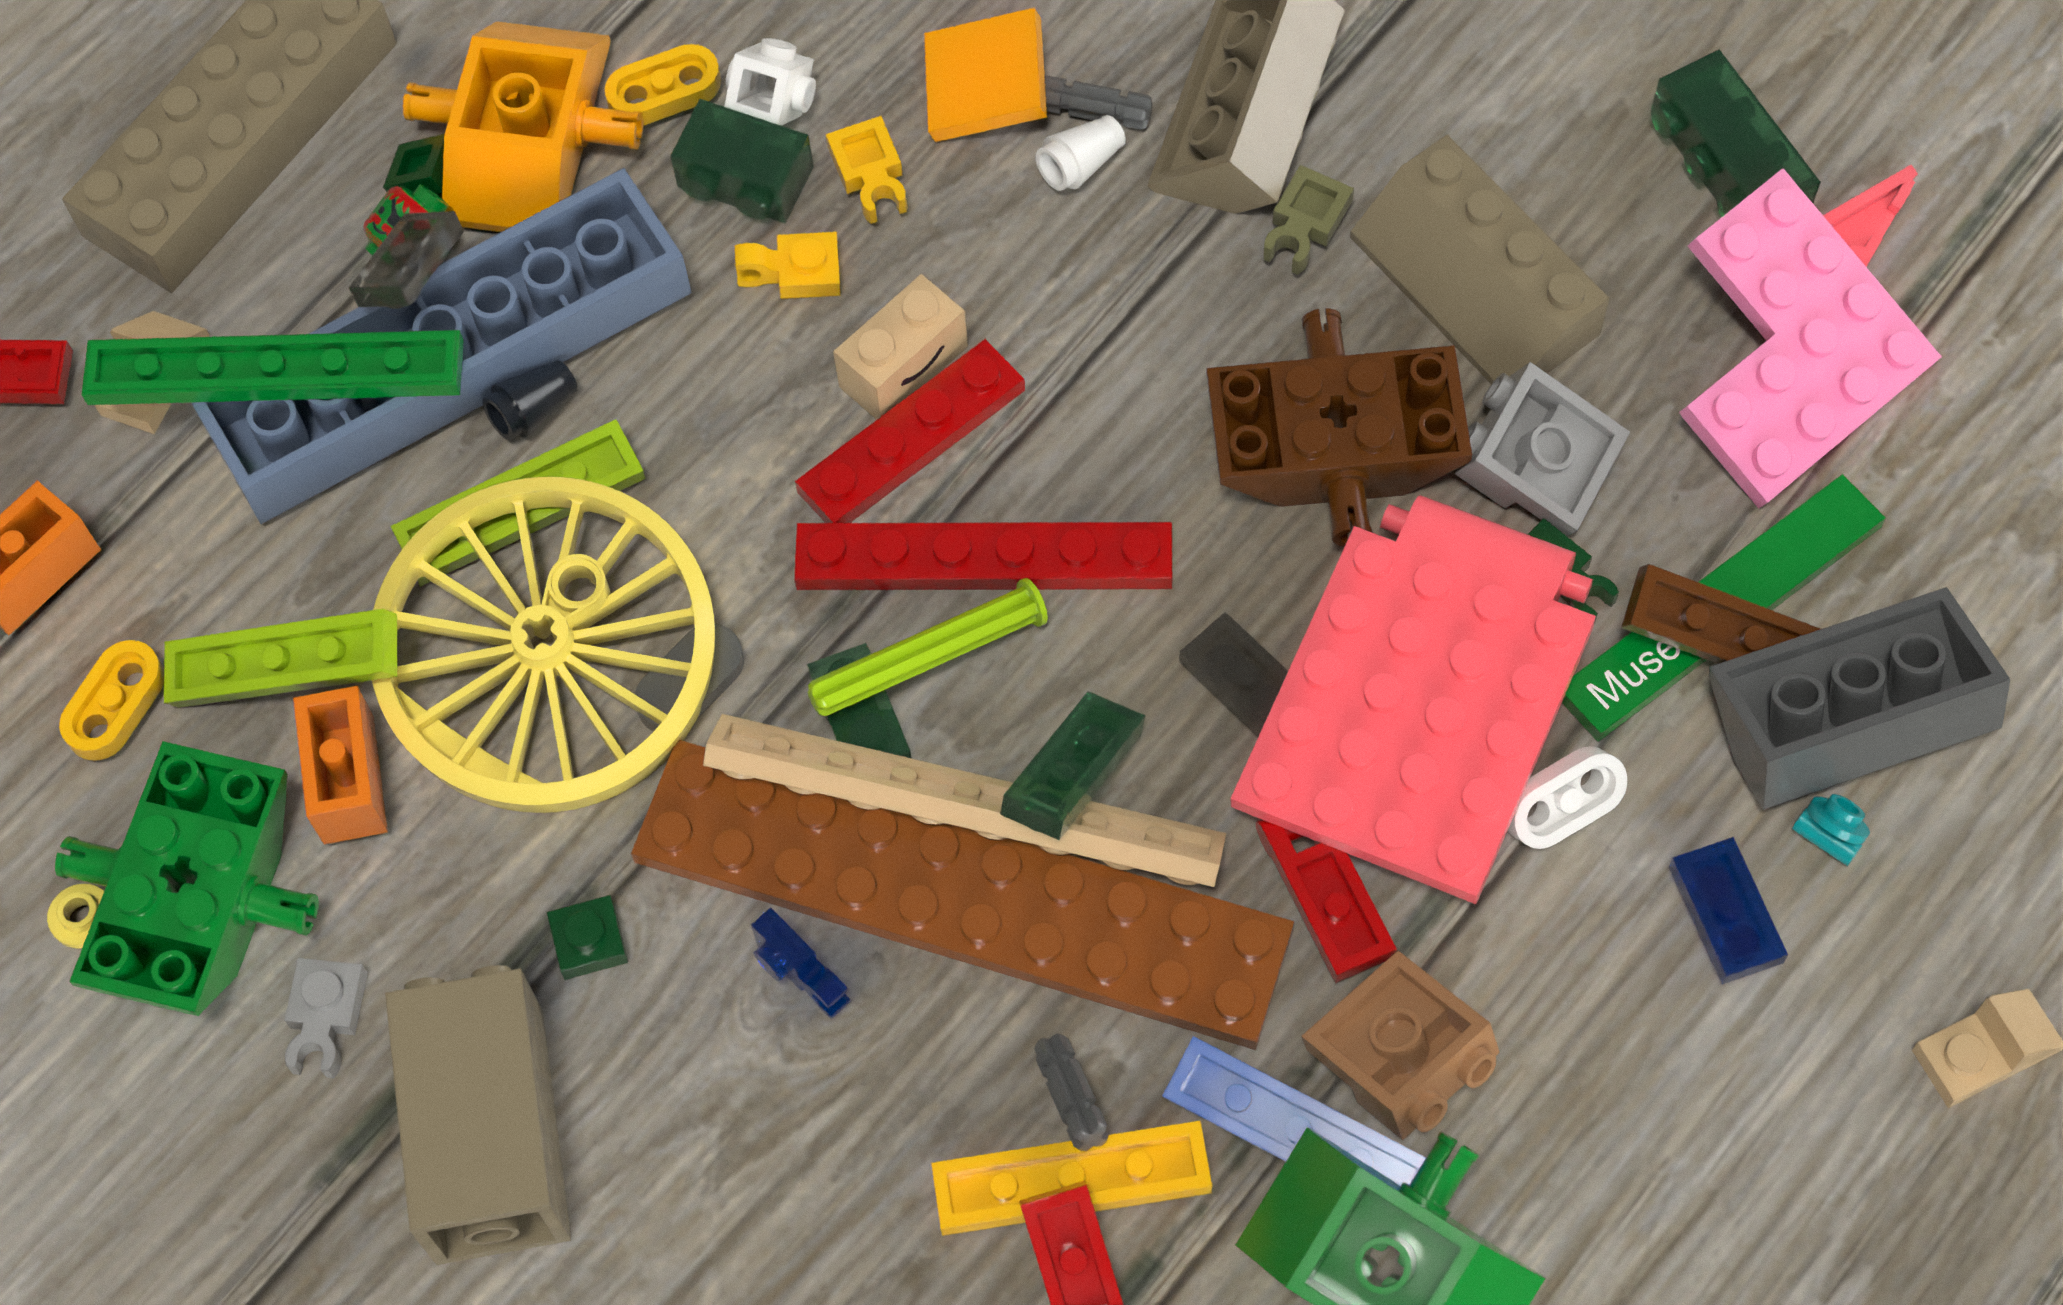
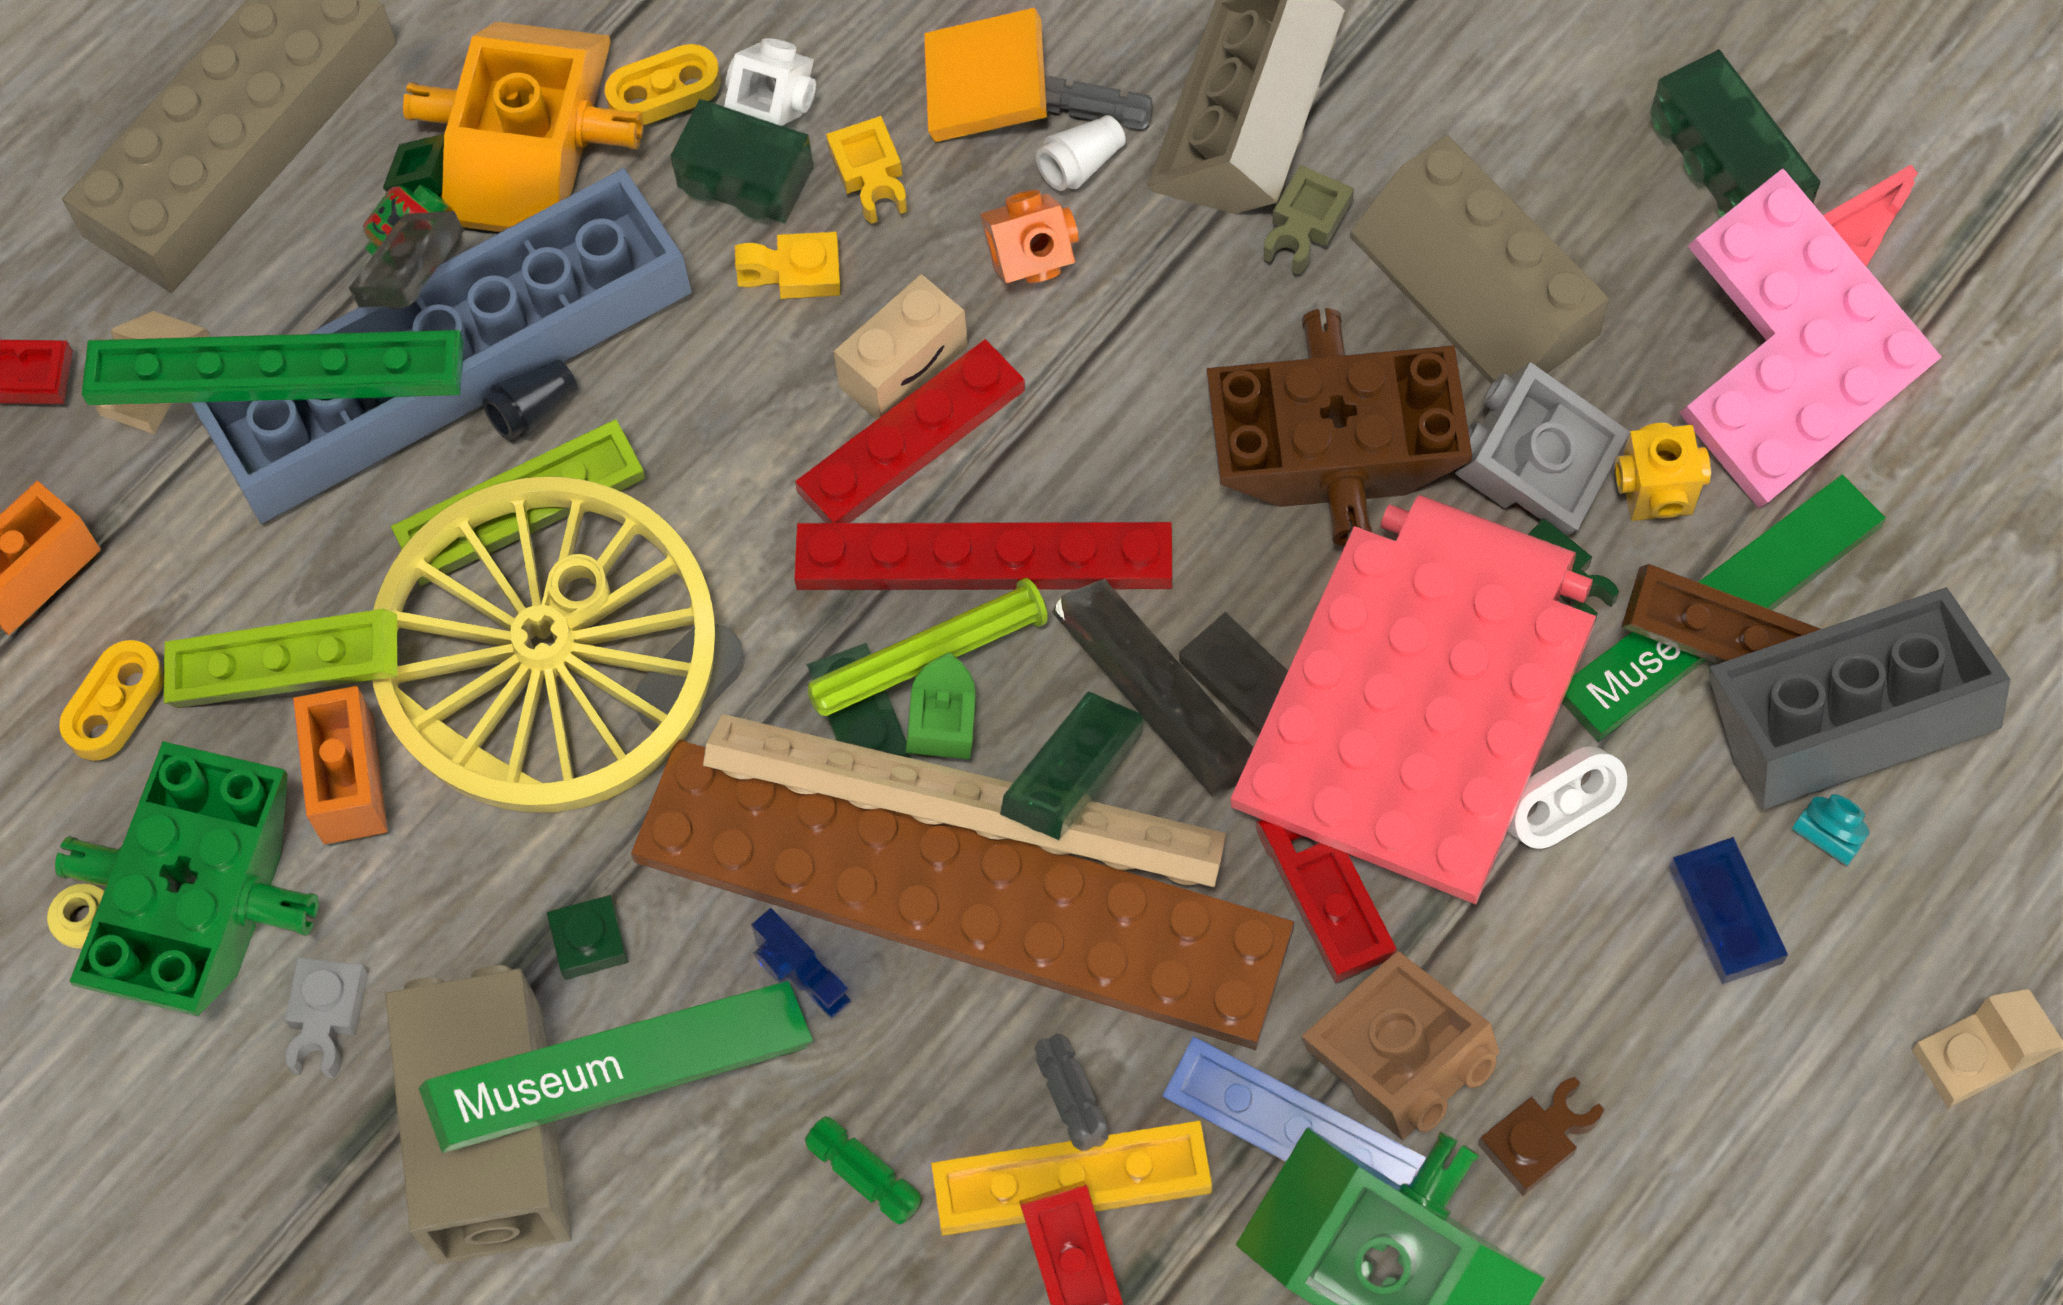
none -> green tile [418,981,813,1153]
none -> green axle [804,1116,922,1225]
none -> bright green plate [906,652,976,759]
none -> orange brick [980,190,1079,283]
none -> clear smoke plate [1052,579,1254,797]
none -> reddish brown plate [1478,1077,1604,1196]
none -> yellow brick [1615,423,1711,521]

